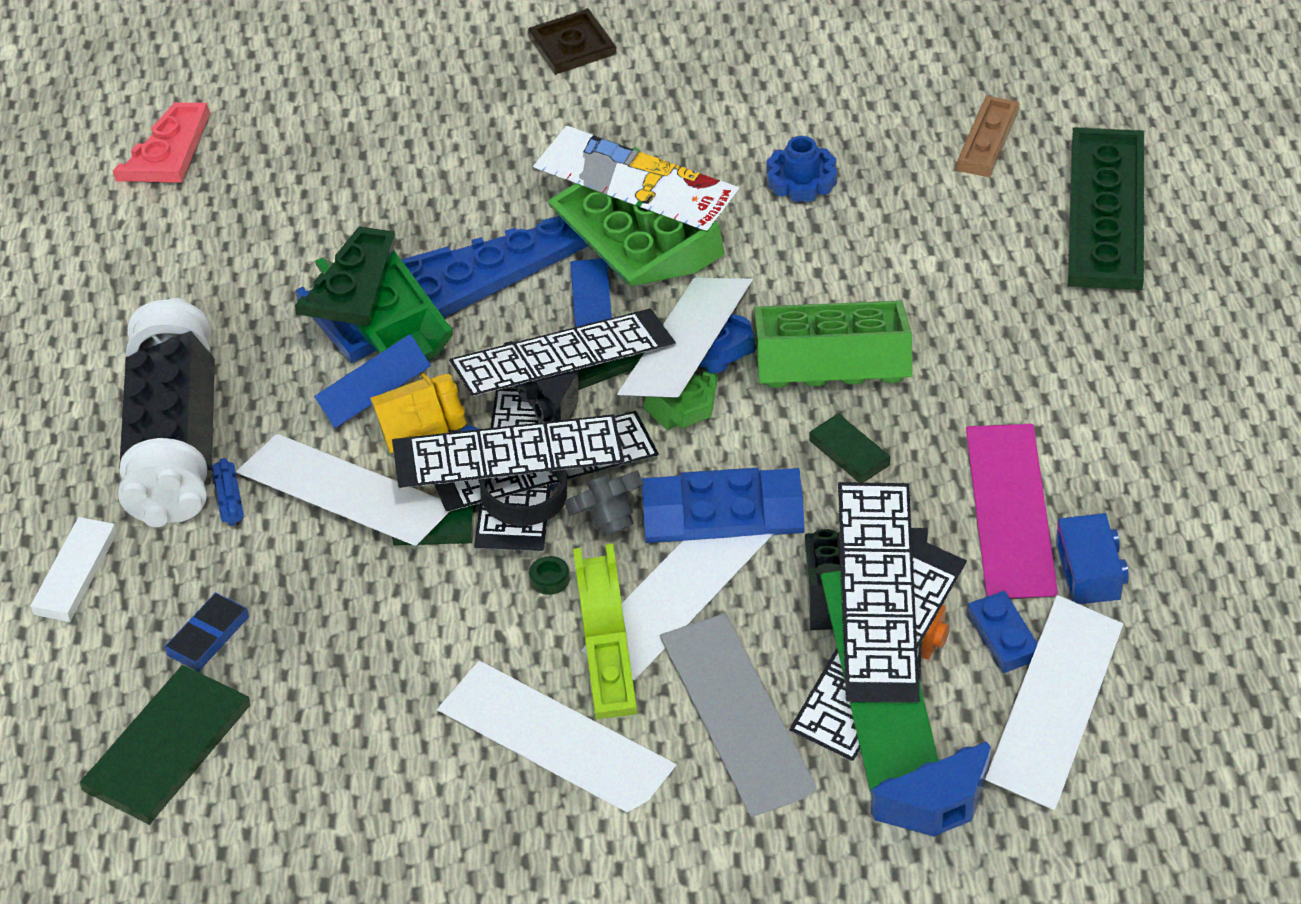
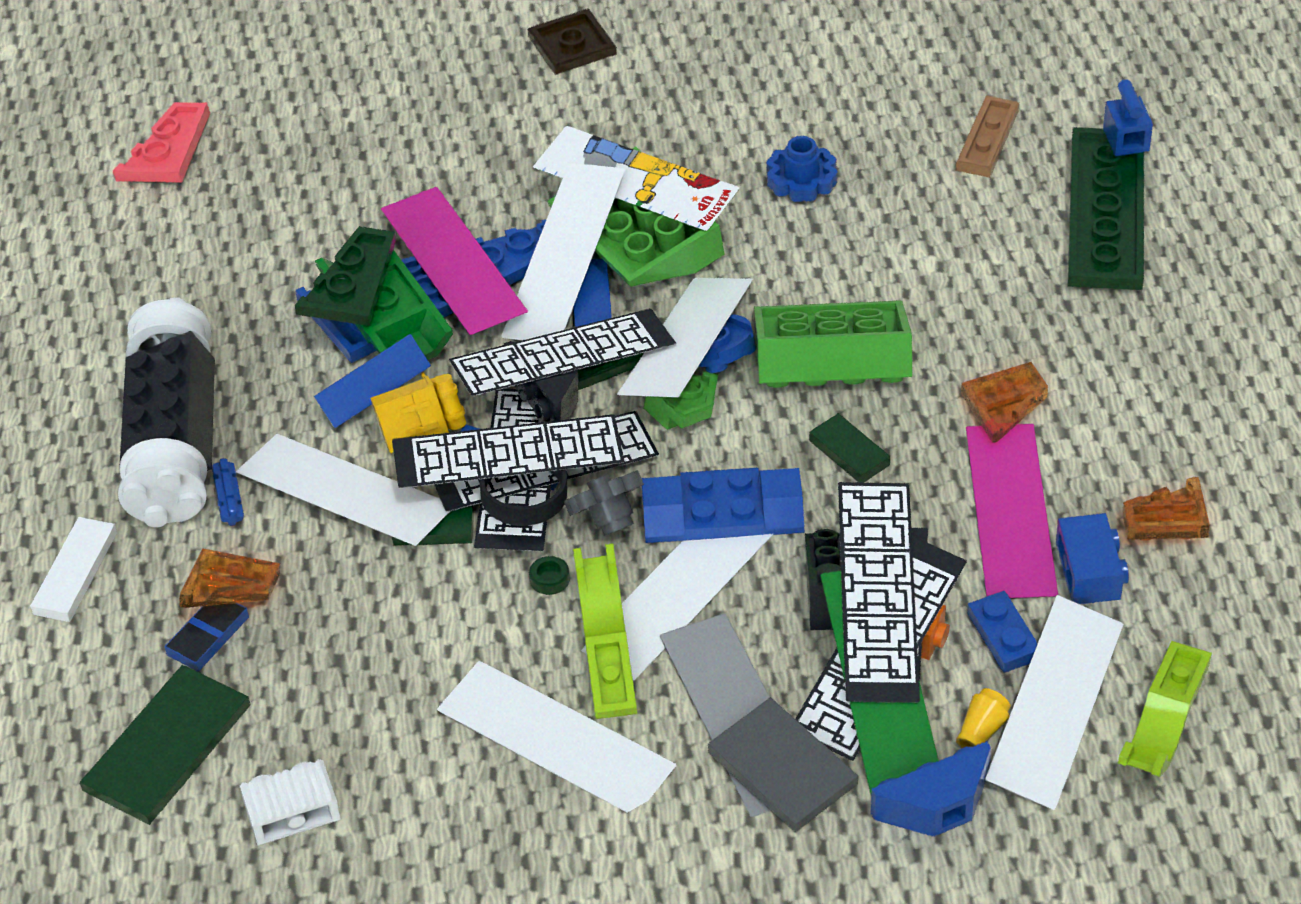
none -> clear orange wing [179,548,280,608]
none -> white brick [240,759,341,846]
none -> dark pink sticker [381,187,528,335]
none -> white sticker [501,163,625,340]
none -> dark grey tile [708,697,859,832]
none -> yellow cone [956,688,1011,748]
none -> clear orange wing [961,362,1048,443]
none -> blue brick [1103,79,1153,156]
none -> lime piece [1118,641,1212,777]
none -> clear orange wing [1123,477,1210,540]

